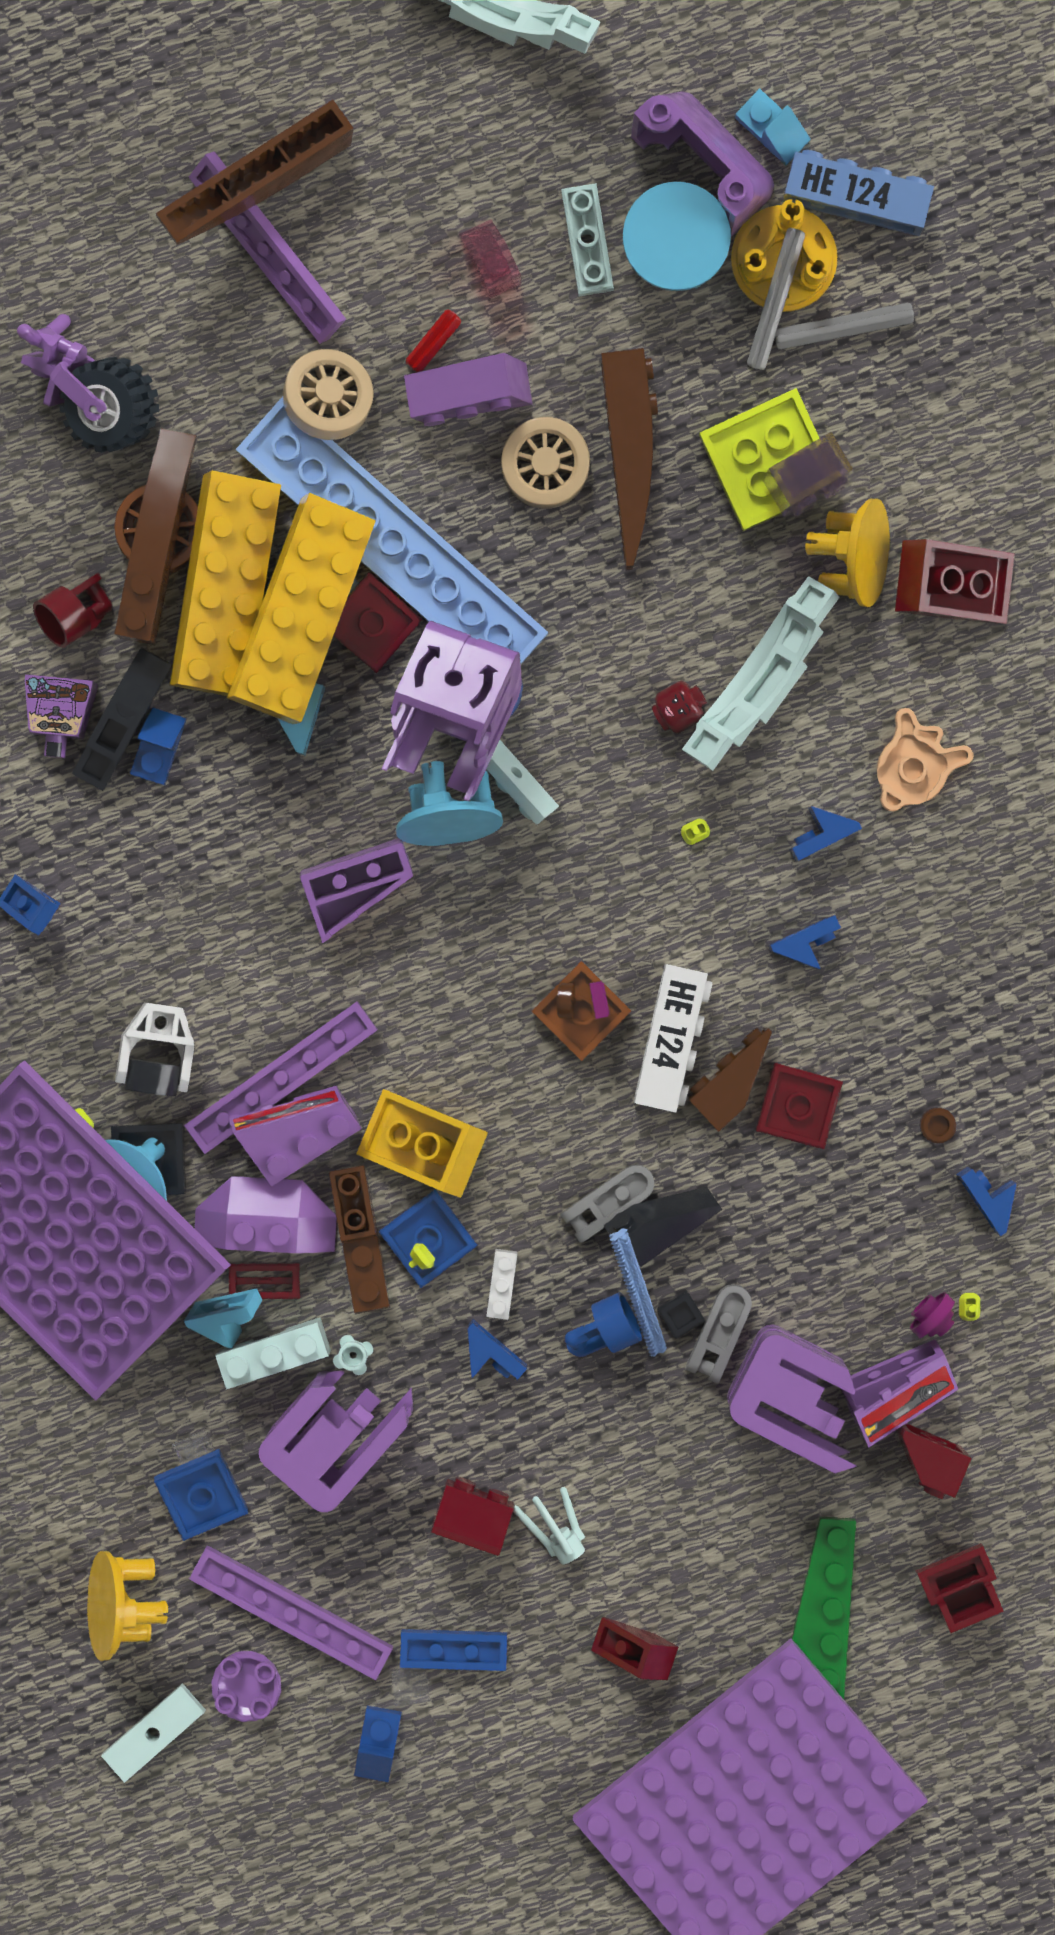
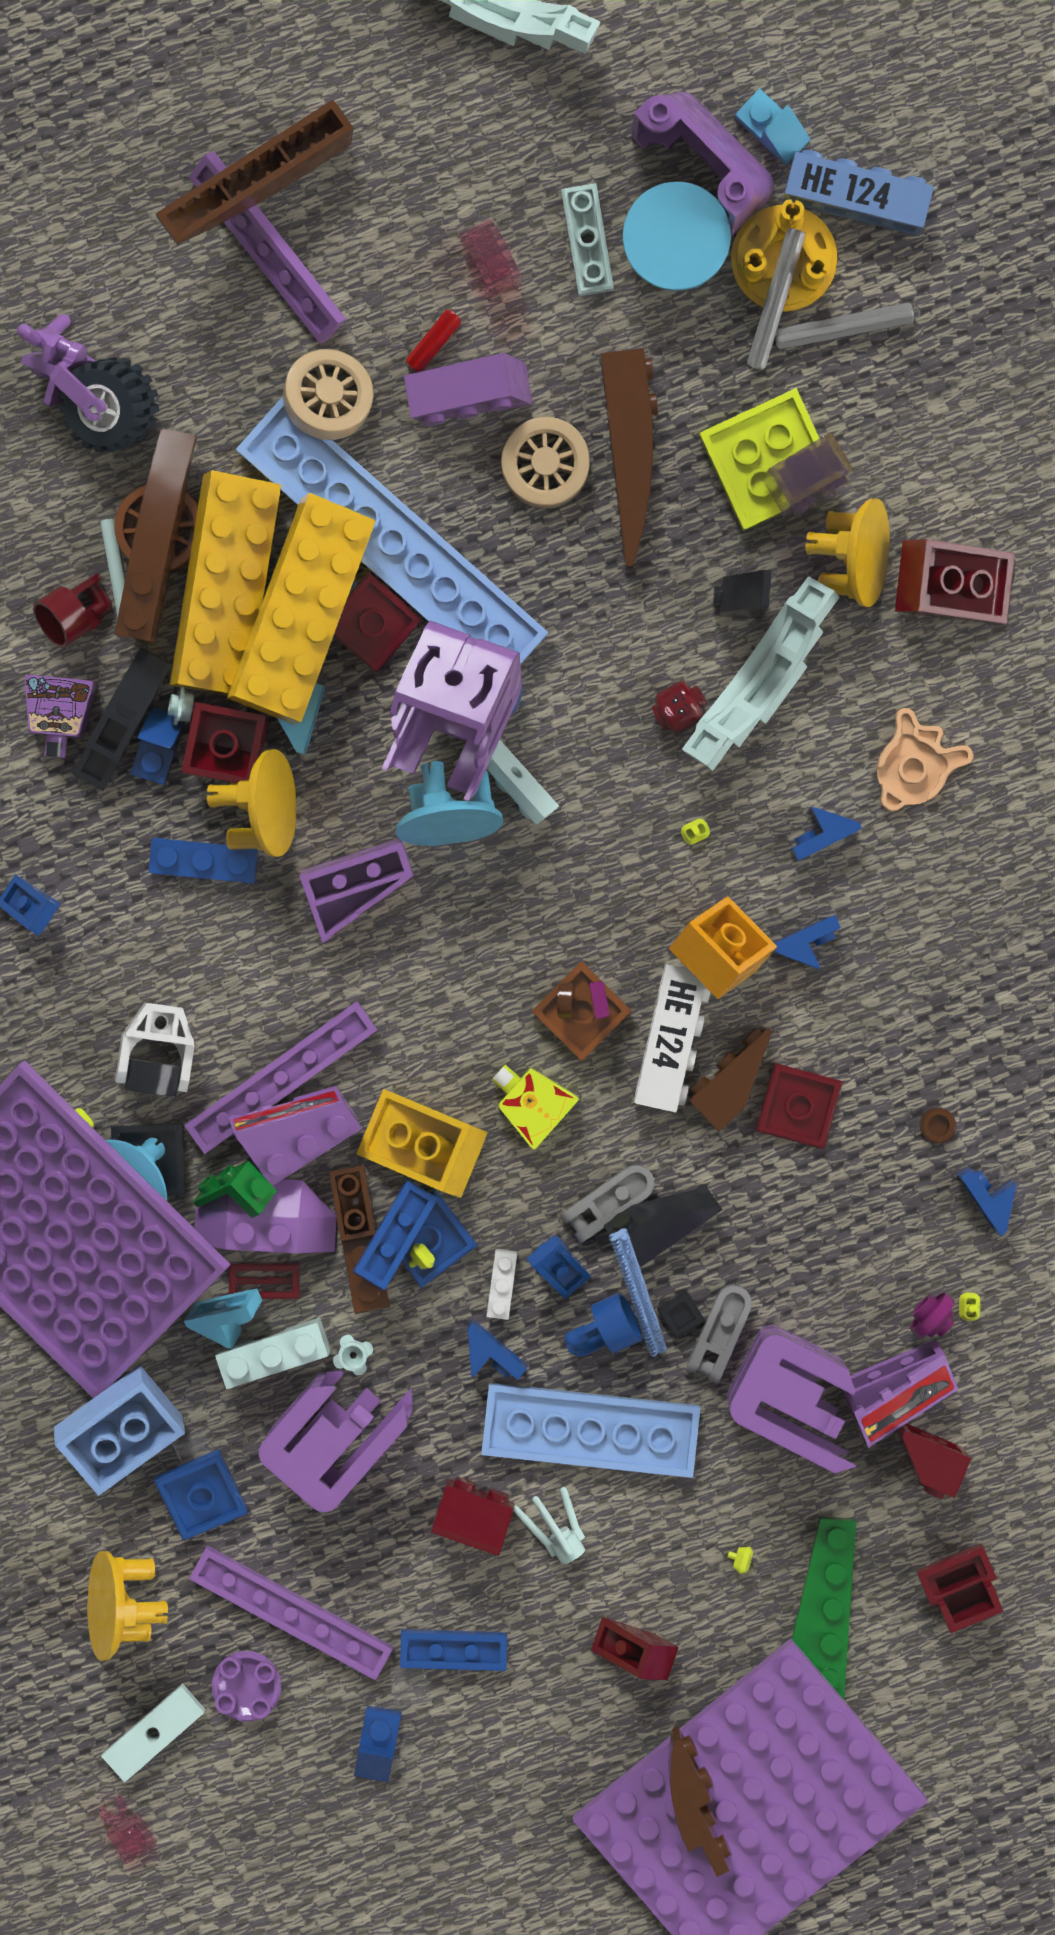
none -> light blue brick [54,1365,185,1496]
none -> clear pink plate [99,1795,157,1864]
none -> light aqua bar [100,519,125,617]
none -> blue plate [148,838,258,884]
none -> light aqua plate [168,687,194,726]
none -> dark red slope [182,702,270,784]
none -> green bracket [193,1161,277,1218]
none -> yellow piece [207,749,296,857]
none -> blue plate [352,1180,438,1291]
none -> light blue plate [481,1382,701,1478]
none -> neon yellow torso [492,1064,579,1150]
none -> blue slope [526,1235,592,1299]
none -> reddish brown slope [668,1726,732,1877]
none -> light orange brick [669,896,777,999]
none -> black slope [713,570,772,619]
none -> neon yellow rock [728,1547,754,1574]

